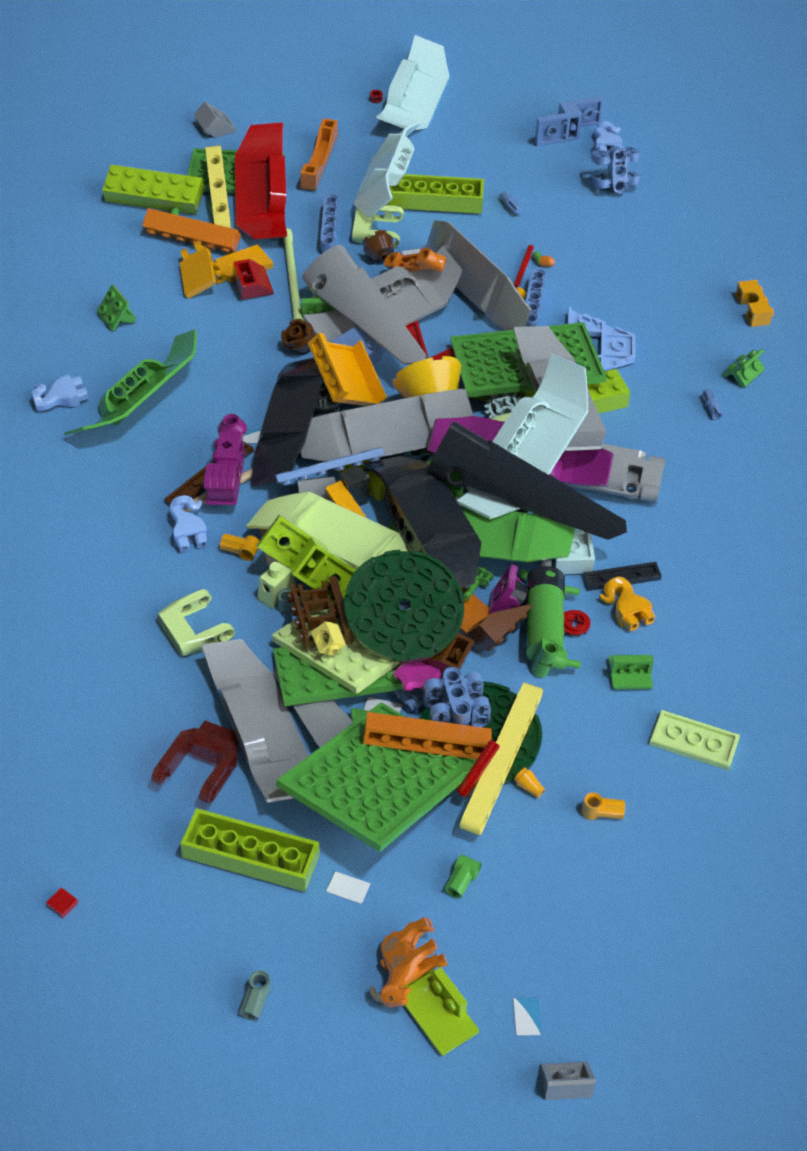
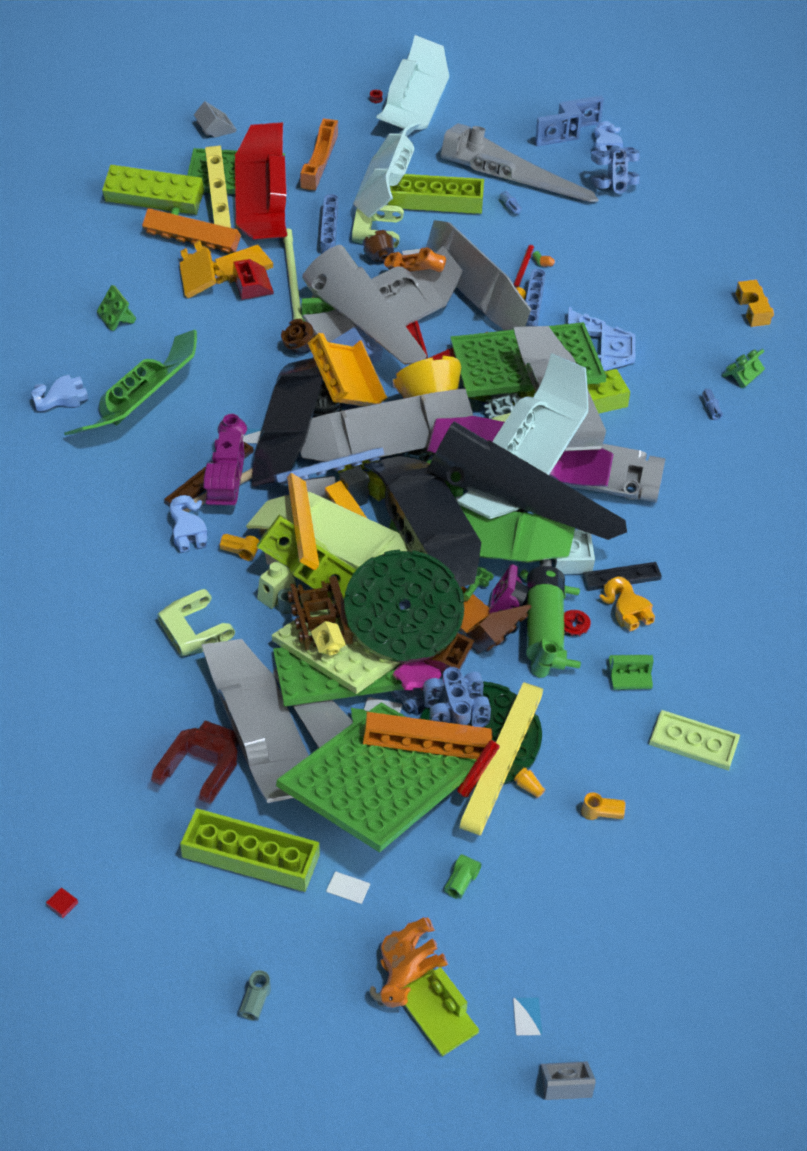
none -> light orange tile [287,473,319,570]
none -> light grey panel [441,123,599,202]

